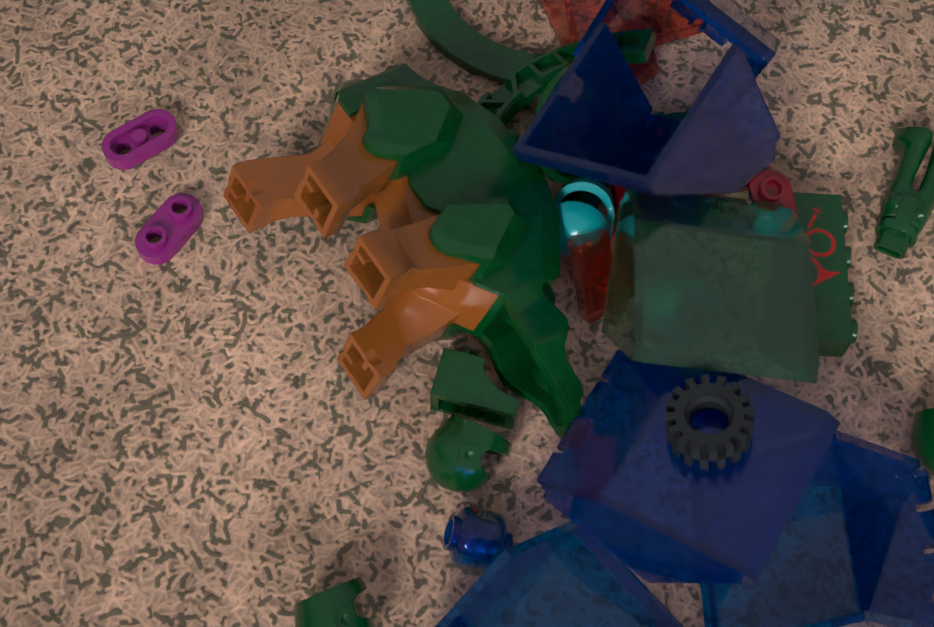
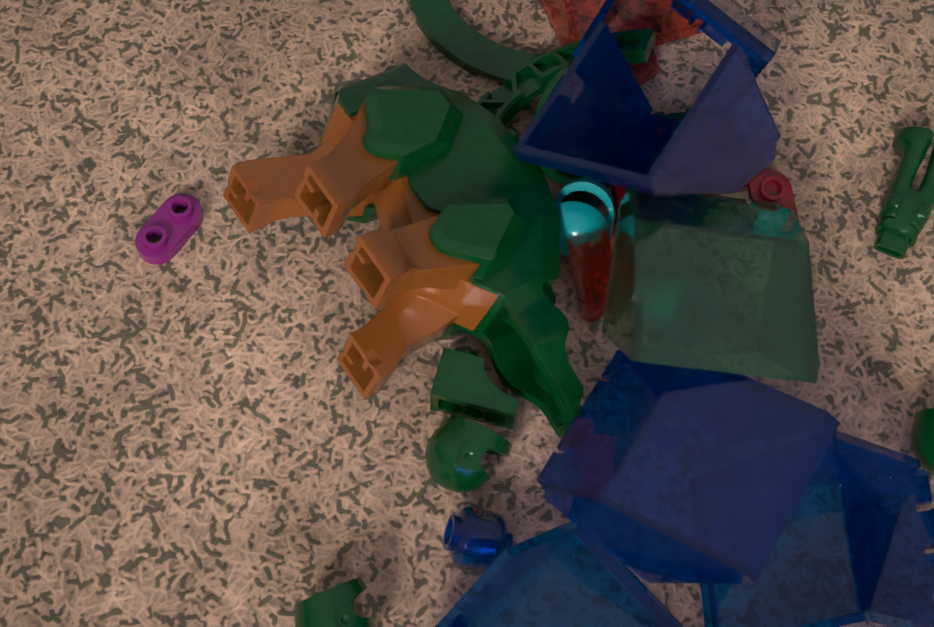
magenta plate [102,109,179,170] -> none
black tyre [664,374,754,470] -> none
dark green brick [787,192,858,358] -> none

